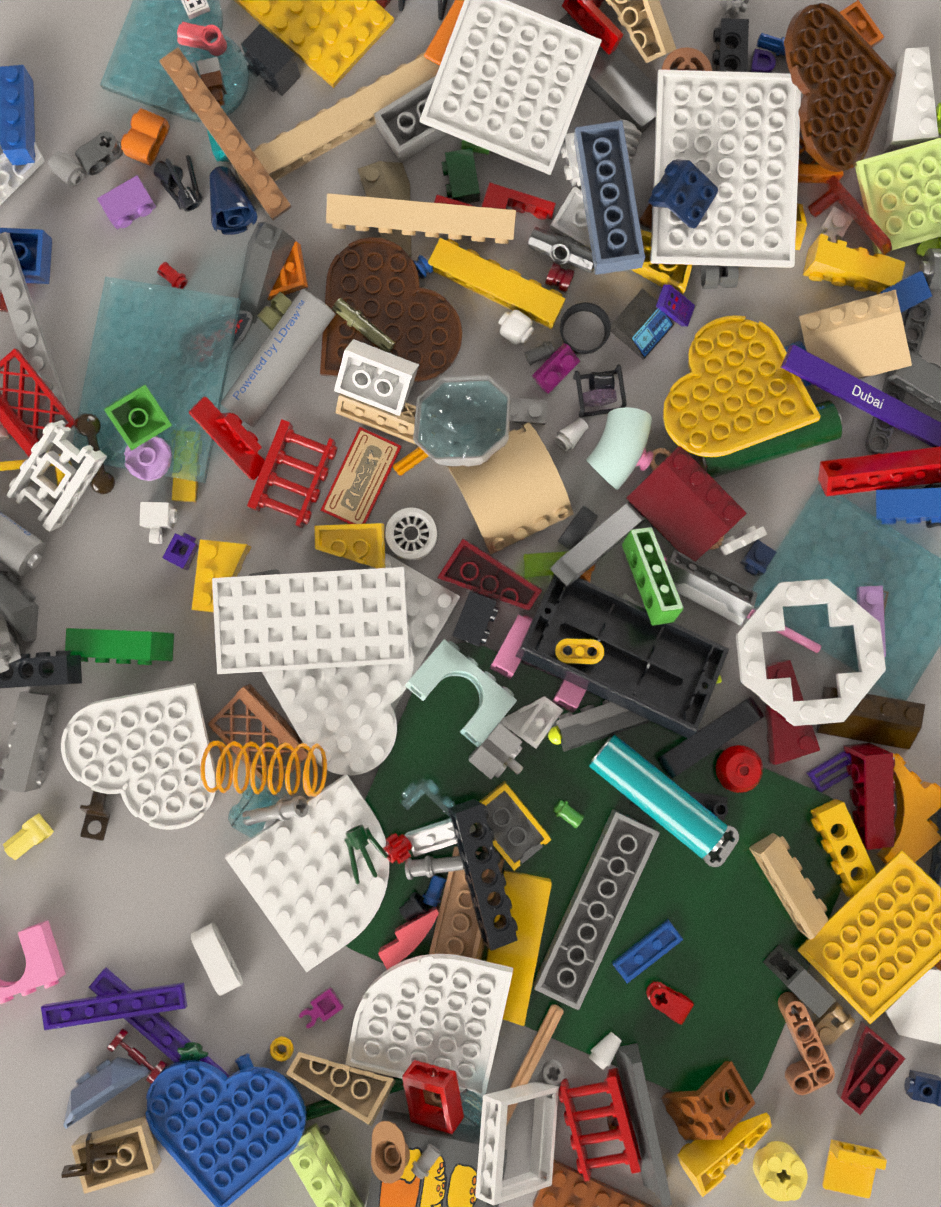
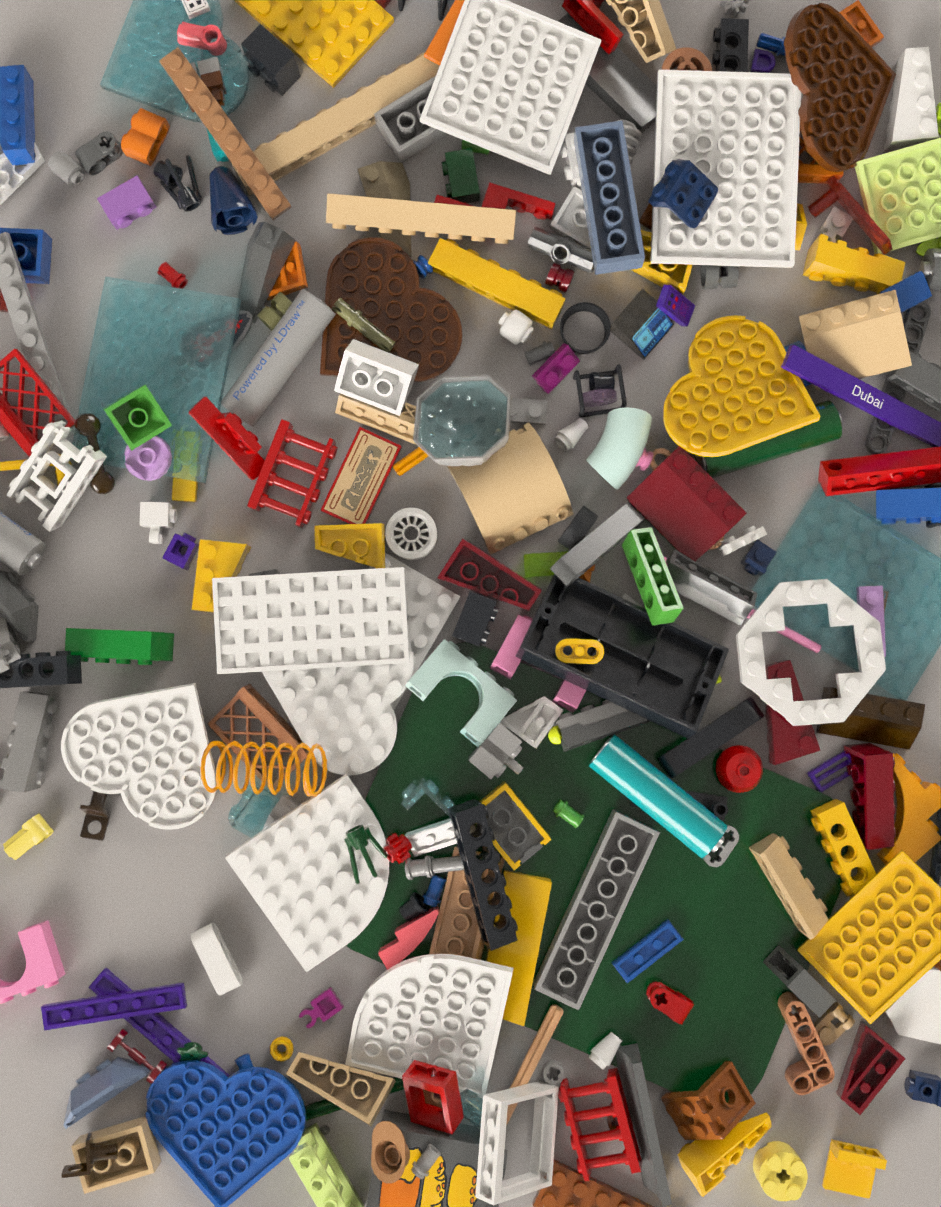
light grey pin [242,795,308,826] -> none

